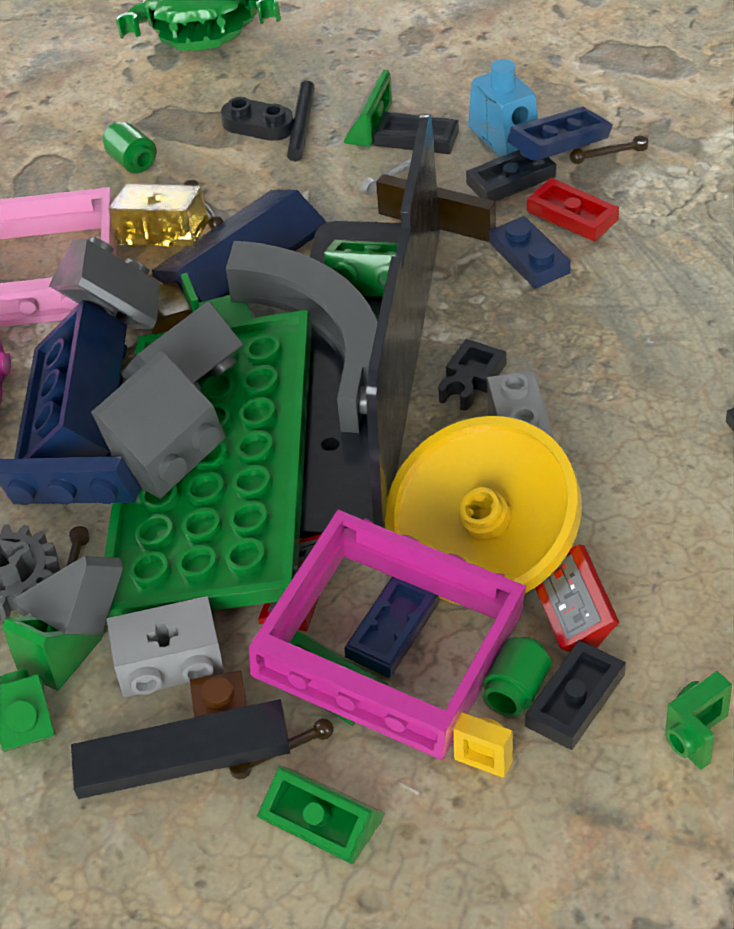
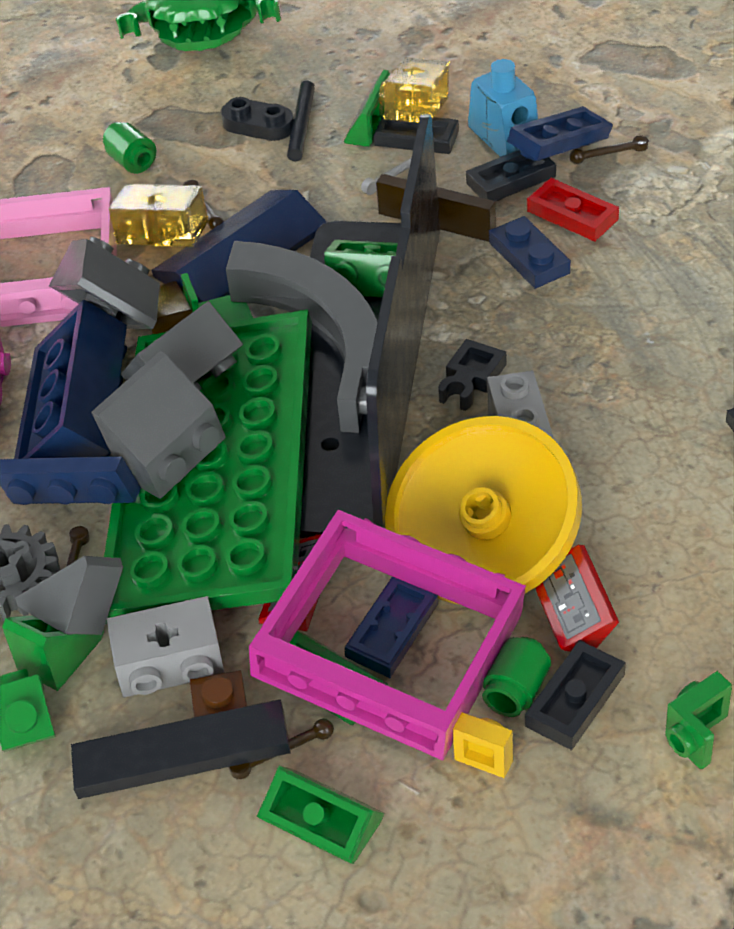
none -> clear yellow brick [379,57,449,123]

